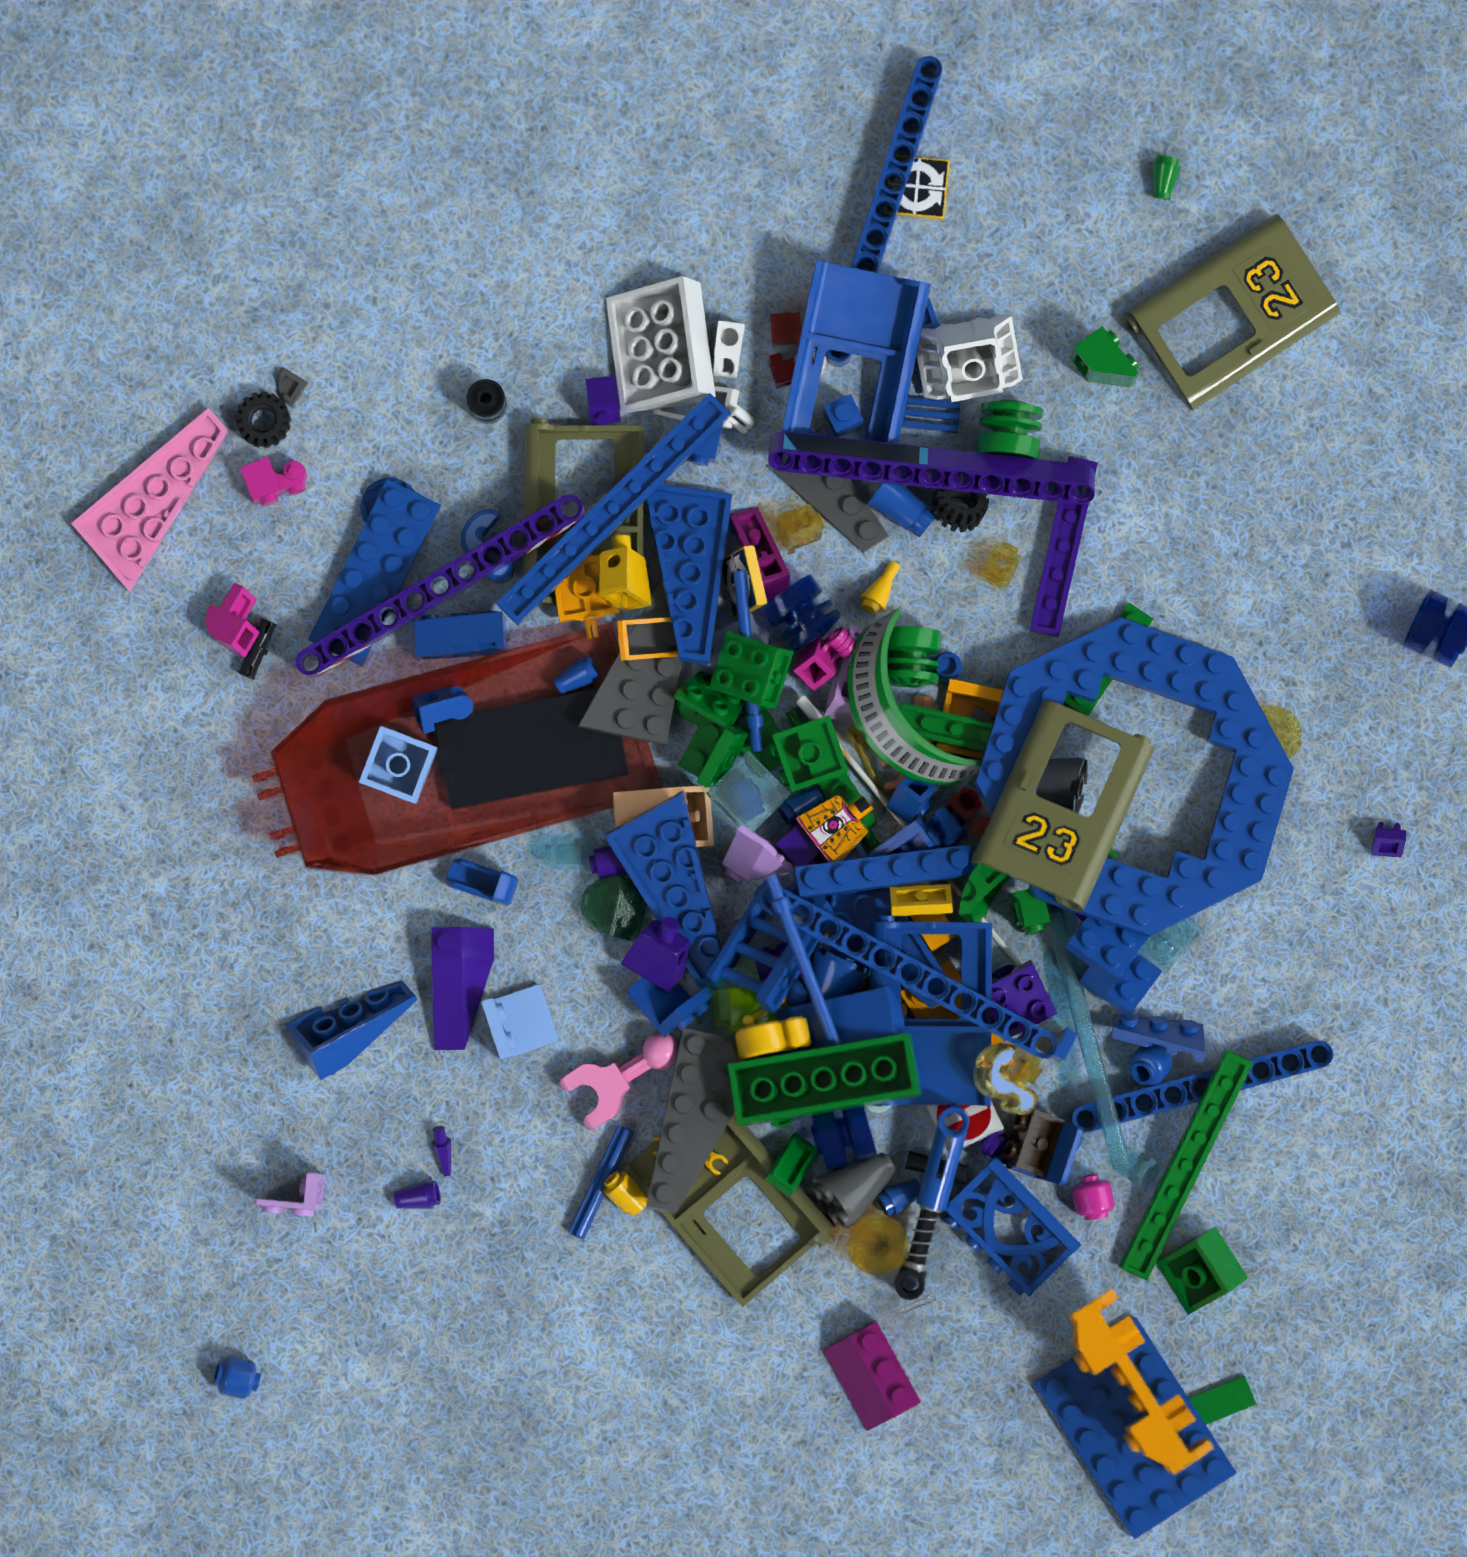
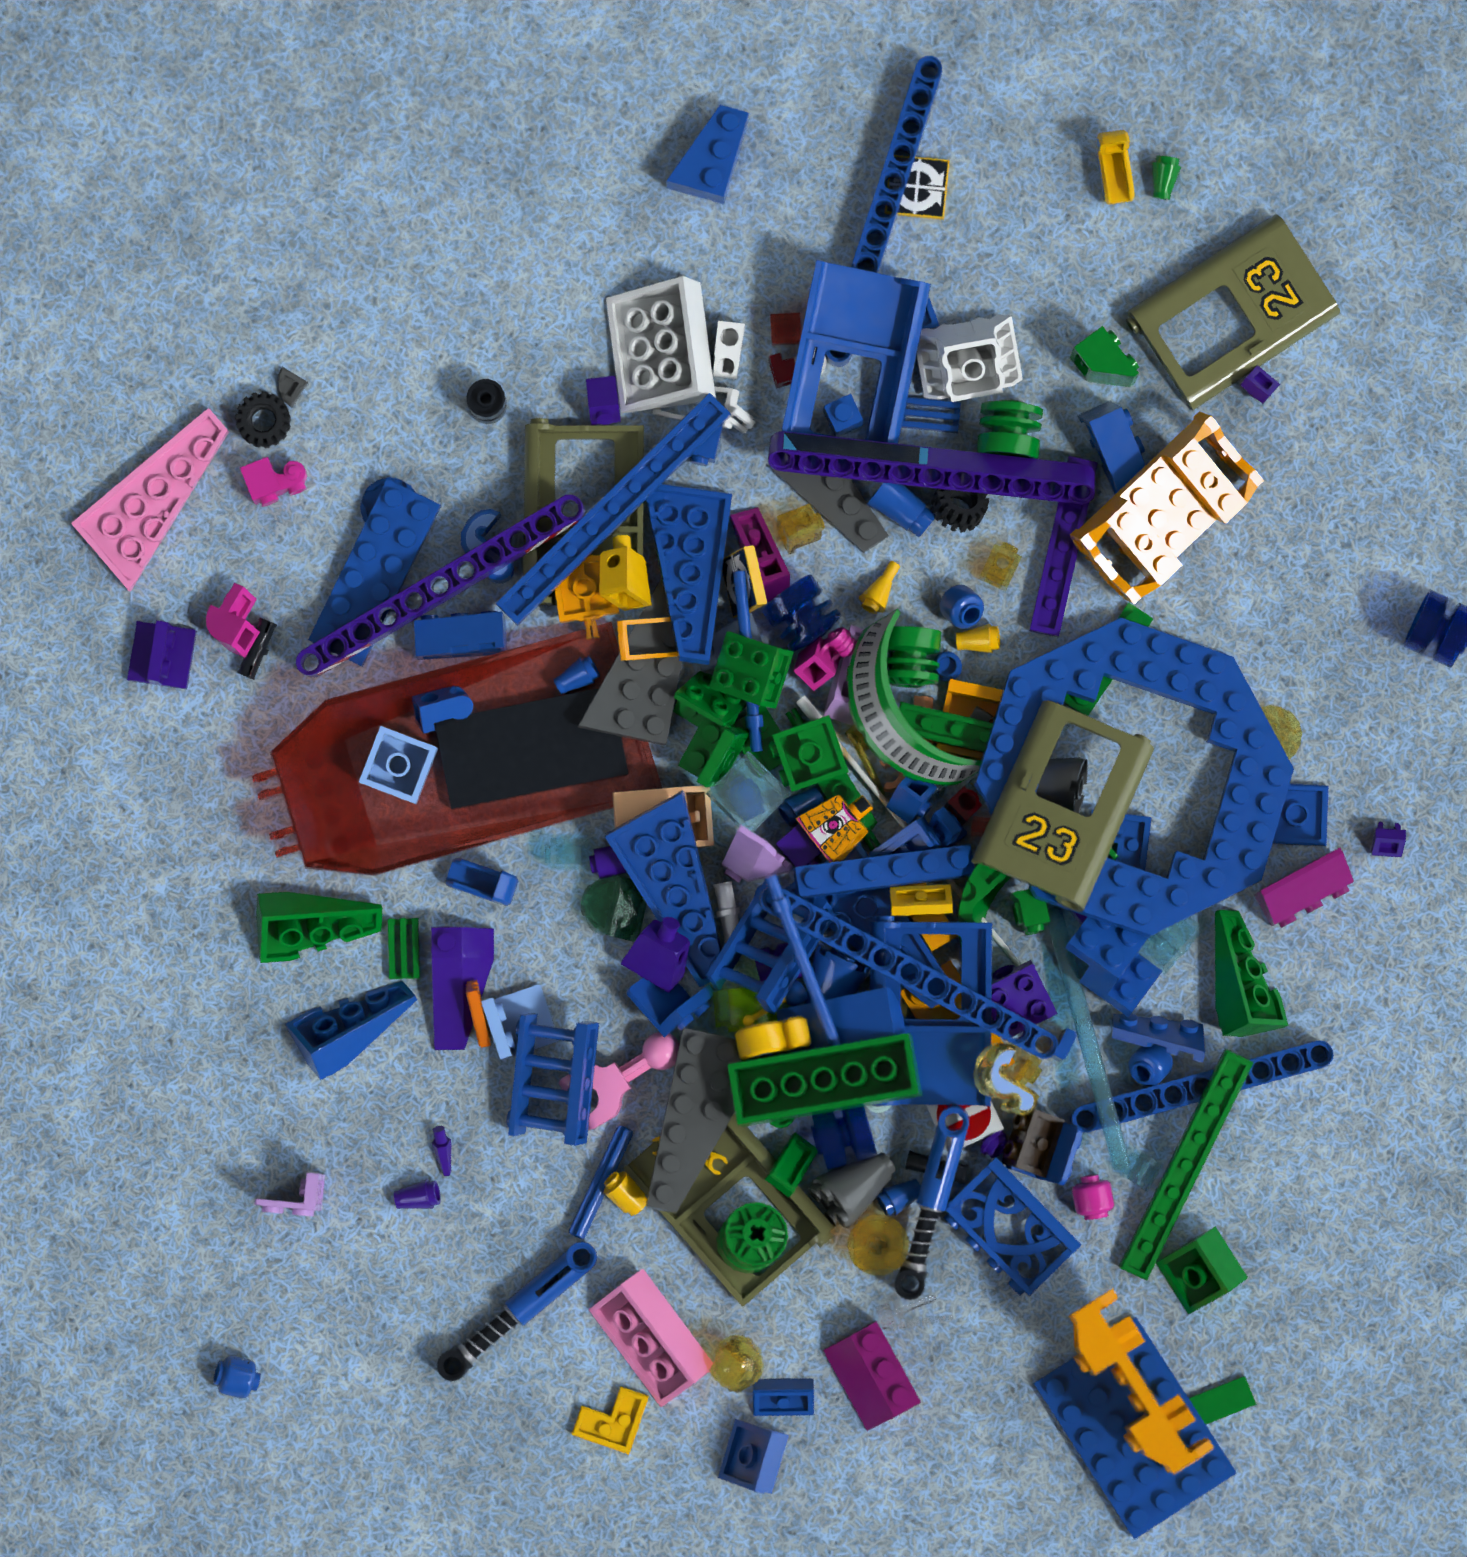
none -> dark purple bracket [127,620,197,690]
none -> green wedge [256,892,383,963]
none -> green tile [388,918,420,980]
none -> piece [437,1242,598,1381]
none -> orange tile [466,980,491,1048]
none -> blue fence [506,1013,599,1146]
none -> yellow tile [571,1386,649,1454]
none -> bright pink slope [588,1268,716,1407]
none -> blue wedge [666,105,749,205]
none -> clear yellow hair [709,1335,764,1393]
none -> white pin [713,881,740,943]
none -> green wheel [716,1202,788,1274]
none -> blue bracket [718,1419,789,1494]
none -> blue slope [753,1378,814,1416]
none -> blue head [939,585,984,629]
none -> yellow cone [956,623,1000,653]
none -> piece [1070,411,1264,604]
none -> blue wedge [1077,401,1148,494]
none -> blue plate [1090,810,1152,871]
none -> yellow animal [1096,130,1135,205]
none -> green wedge [1215,910,1289,1037]
none -> dark purple plate [1240,365,1280,404]
none -> magenta slope [1254,848,1354,928]
none -> blue tile [1272,784,1329,846]

